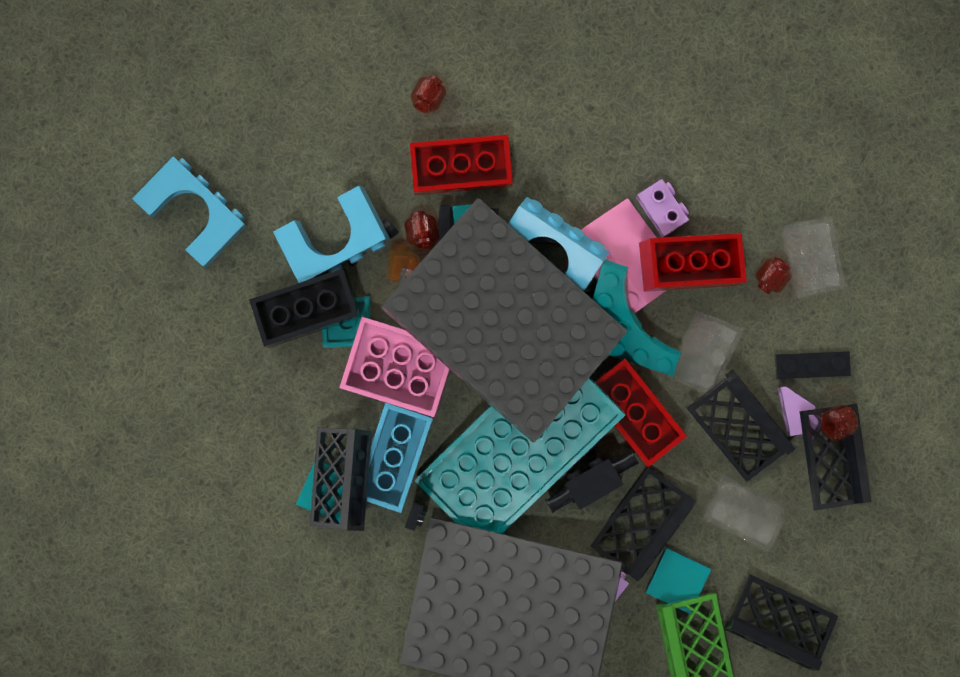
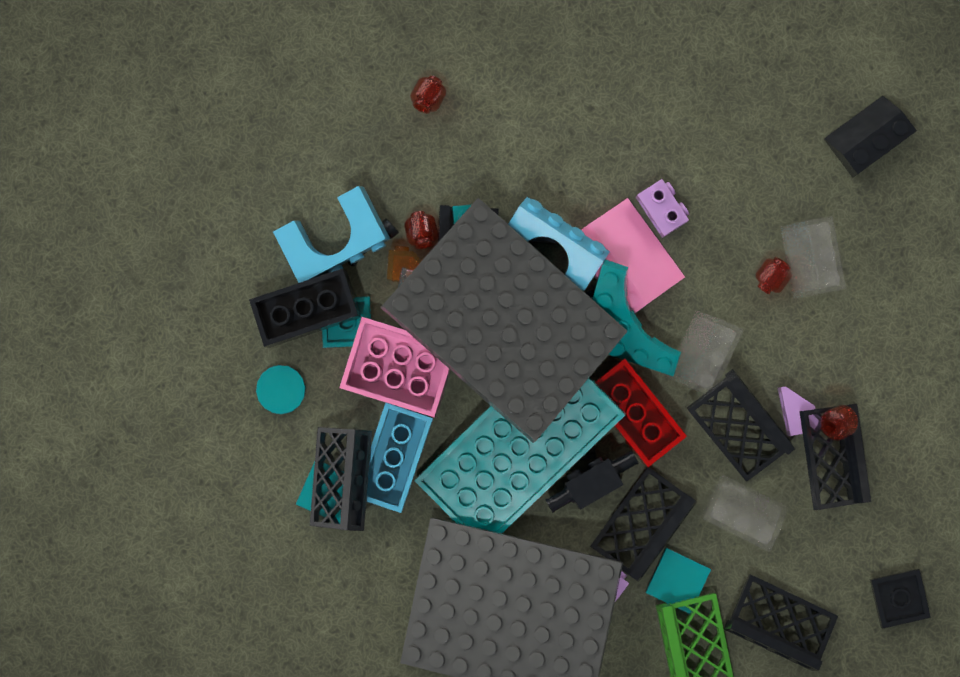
medium azure arch [132,156,247,268] -> none
black plate [405,501,427,531] -> none
red brick [410,134,513,196] -> none
red brick [639,233,747,292] -> none
black plate [775,351,851,379] -> none
none -> teal tile [256,365,306,414]
none -> black slope [824,96,917,178]
none -> black plate [870,569,931,629]

